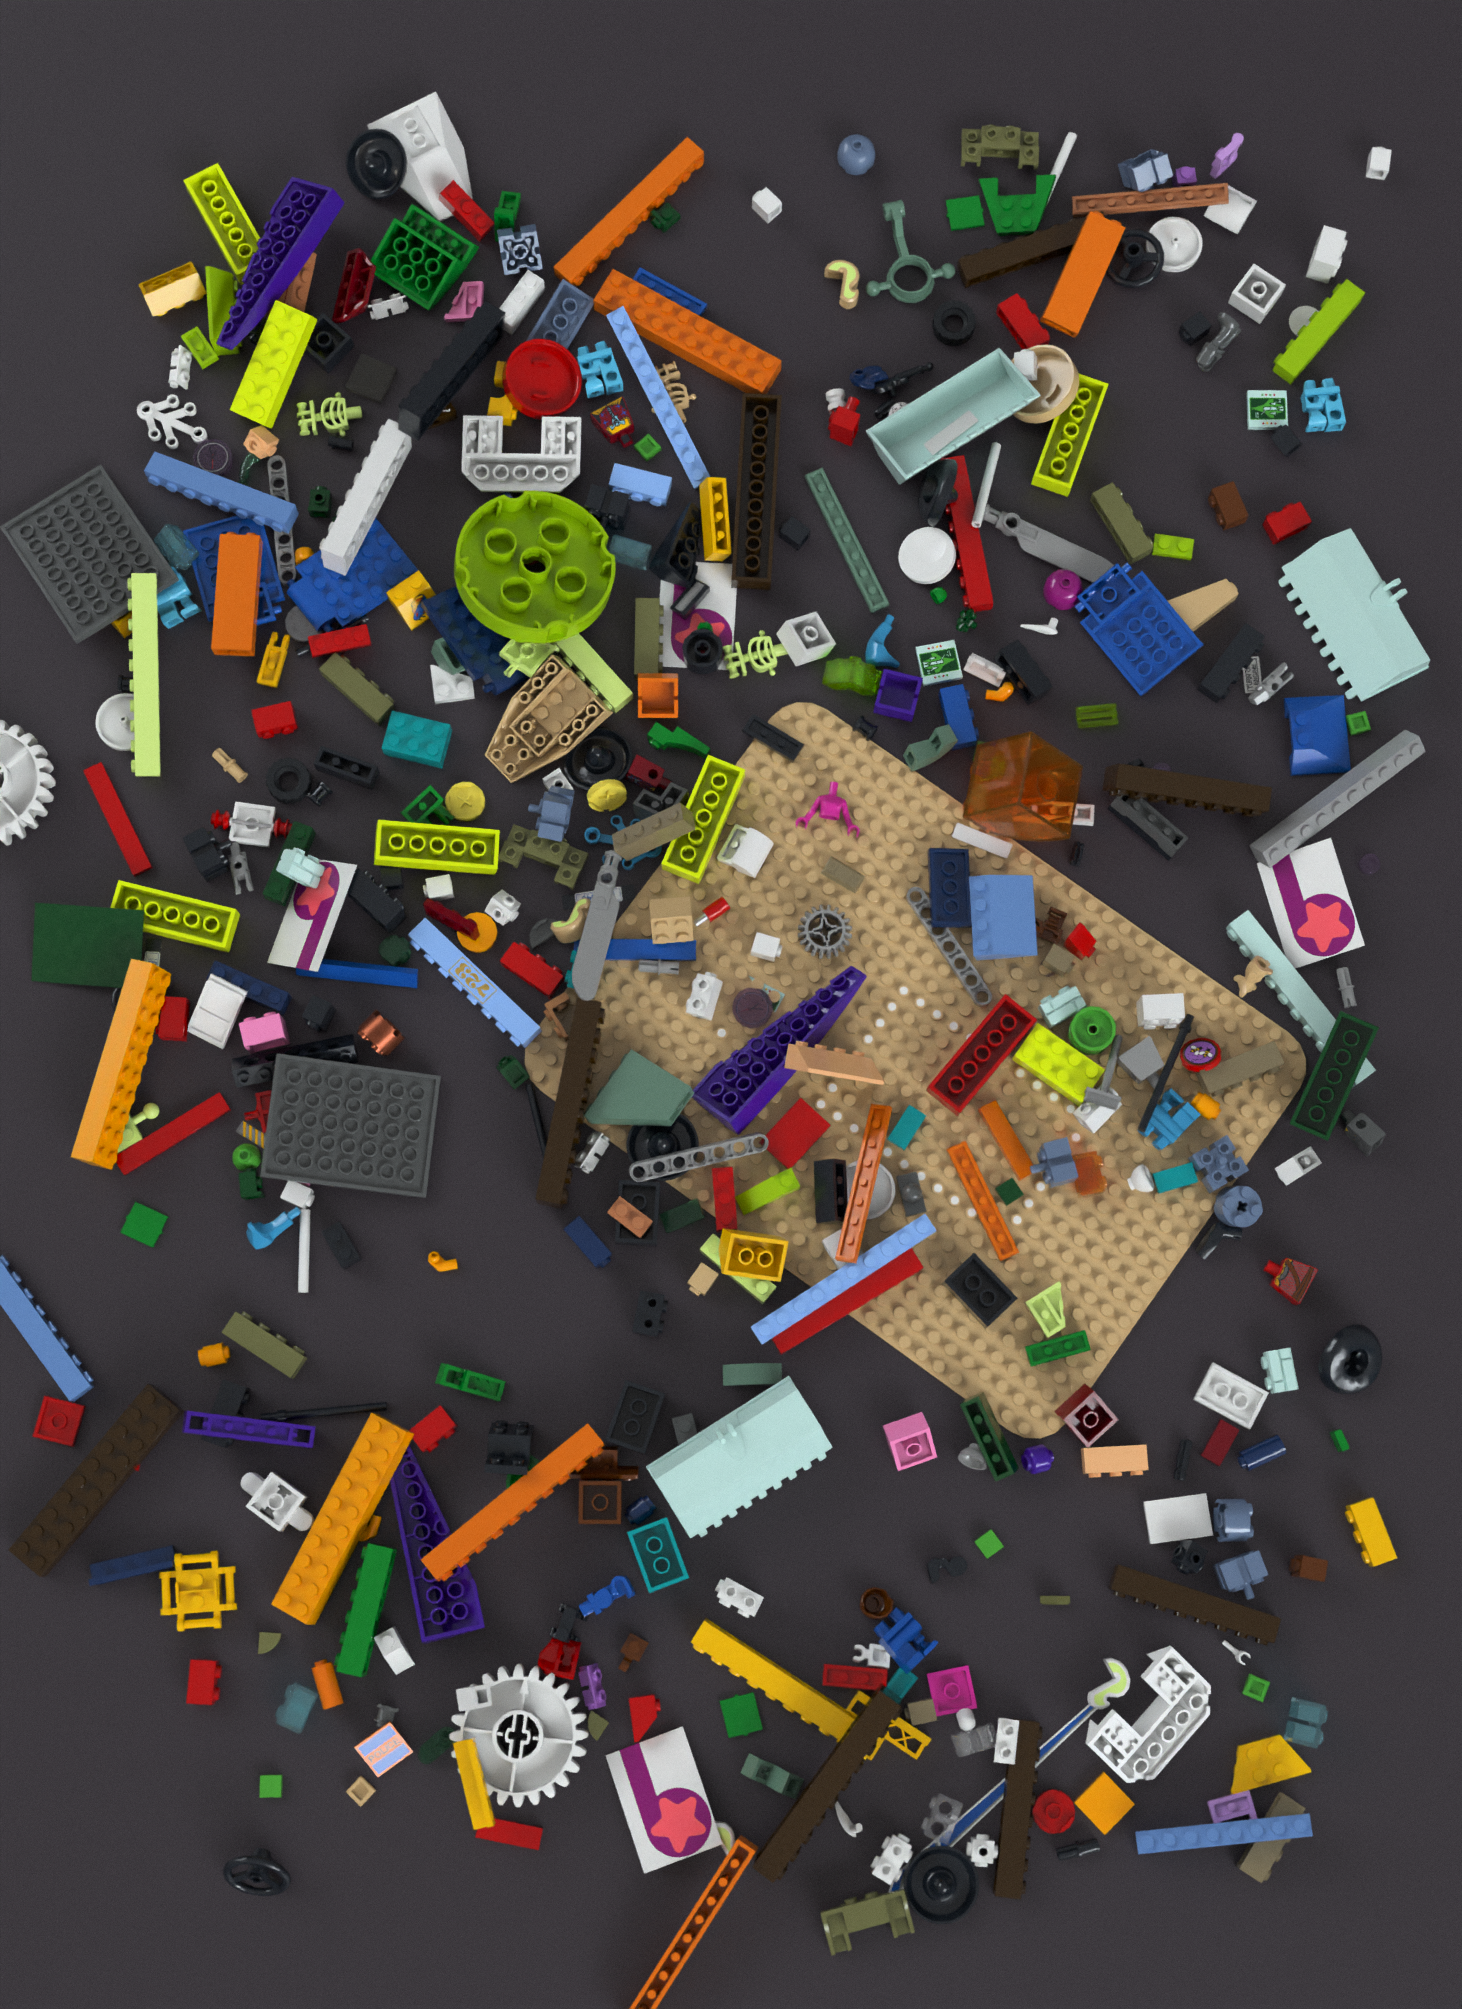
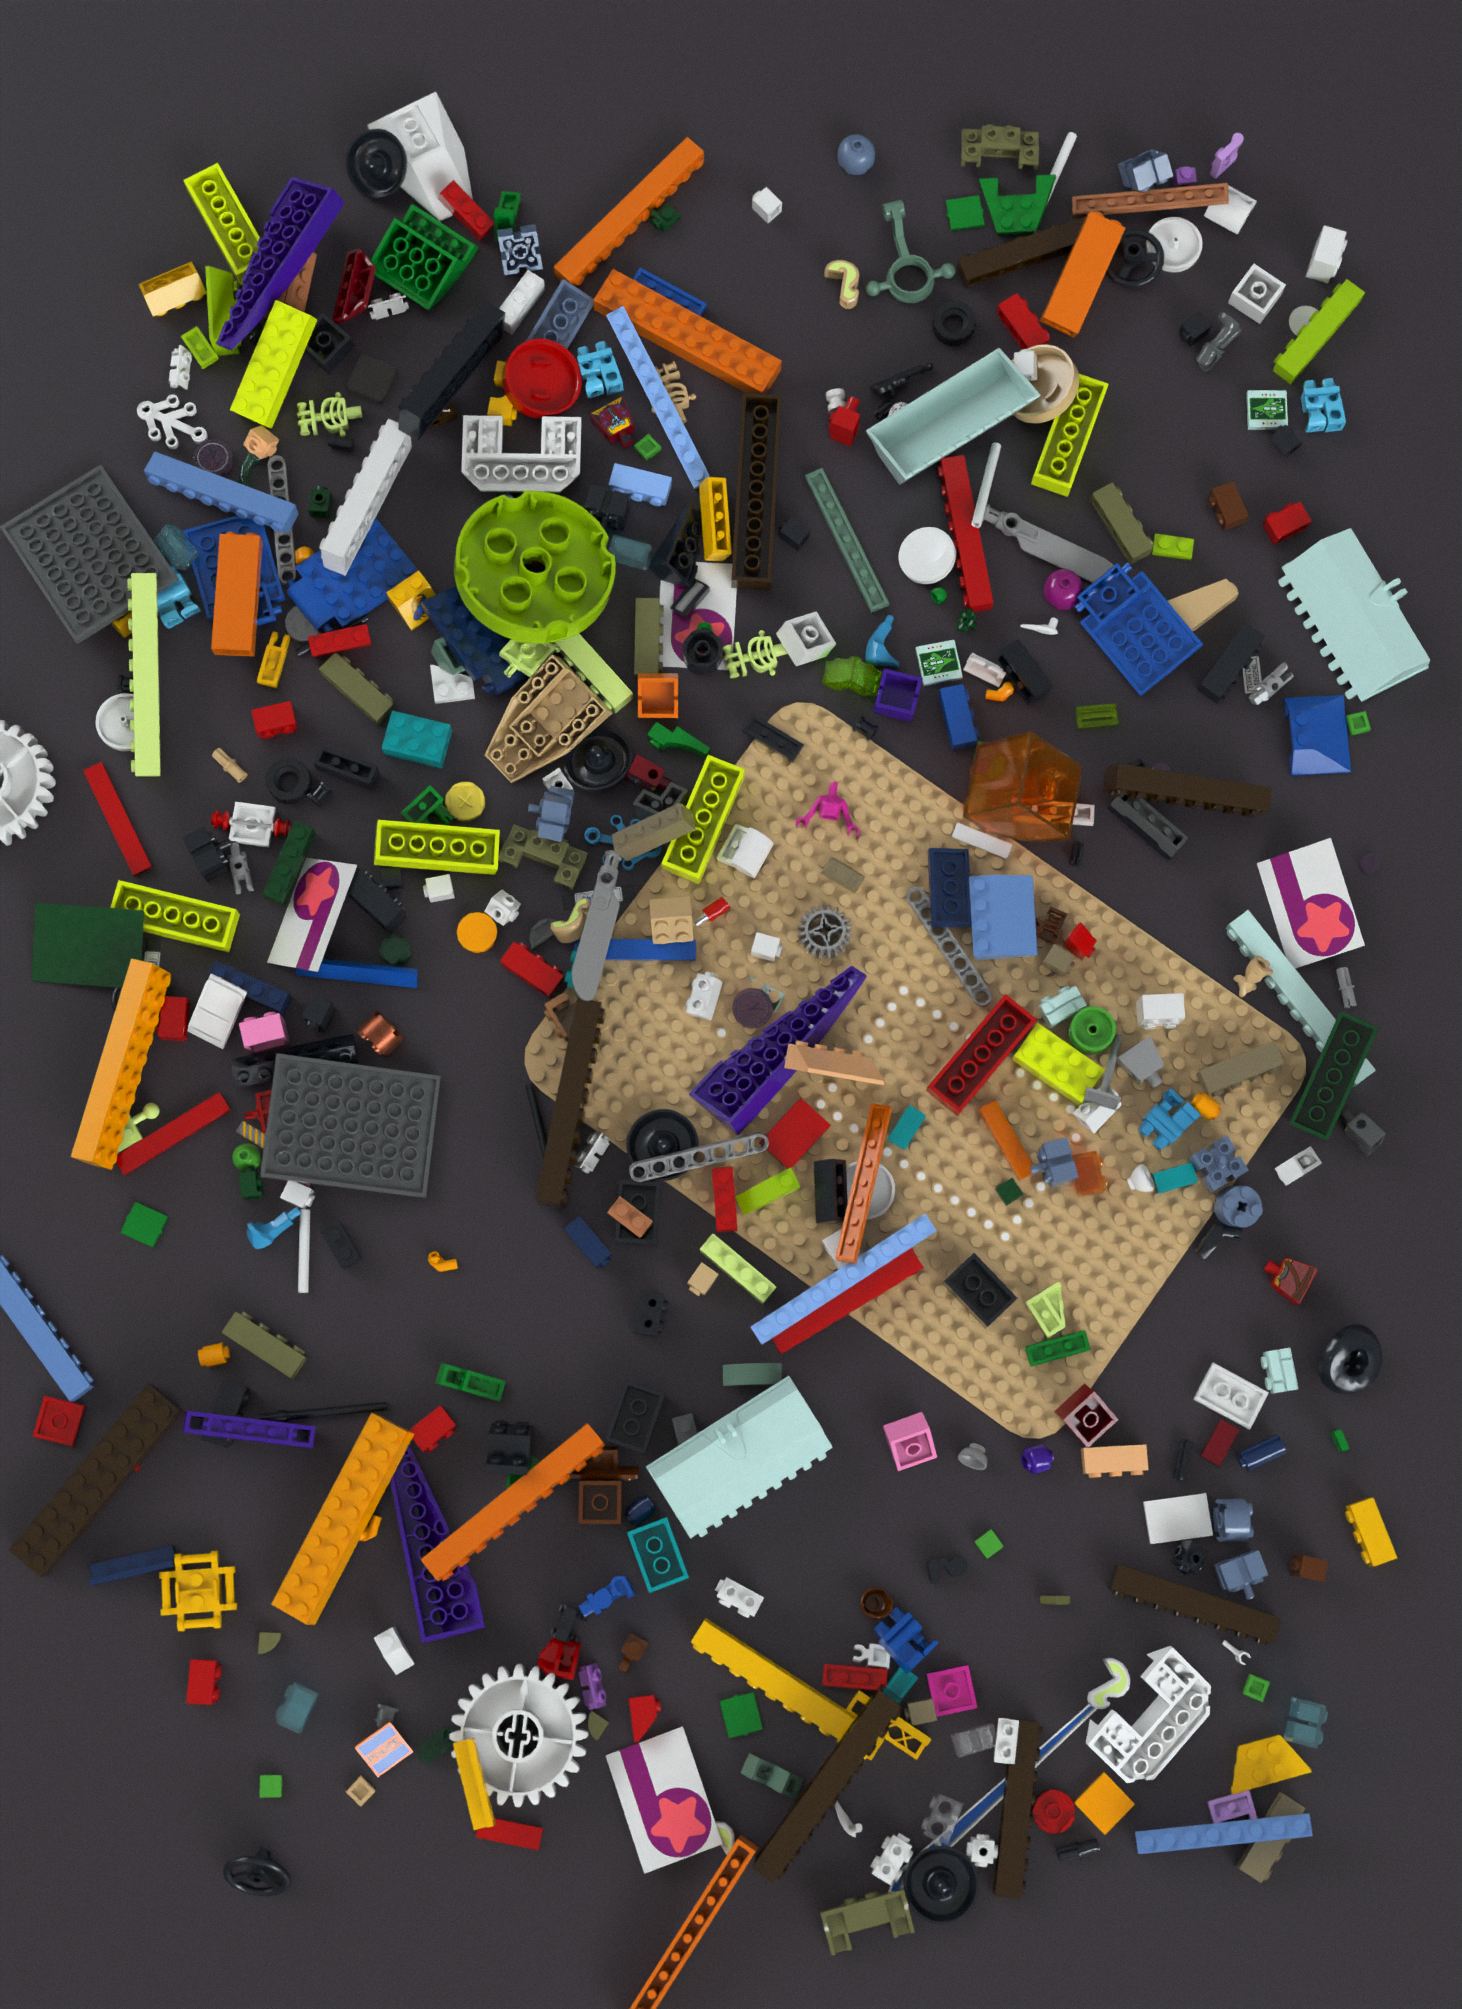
white brick [241,1472,314,1532] -> none
light aqua brick [276,847,325,889] -> none
orange brick [311,1659,344,1710] -> none
green brick [334,1543,397,1677] -> none
light blue brick [408,918,542,1048] -> none
dark red plate [423,898,480,941] -> none
bright pink wing [444,281,484,322] -> none
white brick [456,1684,492,1711] -> none
dark green bracket [496,1055,530,1089] -> none
sand green slope [584,1049,694,1126] -> none
light yellow tile [587,779,627,812] -> none
light grey axle [638,959,679,975] -> none
clear green tile [659,1198,706,1234] -> none
yellow slope [719,1228,789,1282] -> none
dark blue plate [850,366,888,389] -> none
dark grey tile [896,1171,927,1217] -> none
sand green brick [903,724,958,772] -> none
black hat [918,459,958,527] -> none
white sticker [924,411,978,455] -> none
orange tile [946,1141,1019,1262] -> none
white piece [956,1708,976,1731] -> none
dark green brick [960,1392,1019,1482] -> none
black bar [1137,1014,1194,1132] -> none
tile [1180,1038,1221,1072] -> none
light grey brick [1249,730,1426,868] -> none
white brick [1366,147,1392,180] -> none

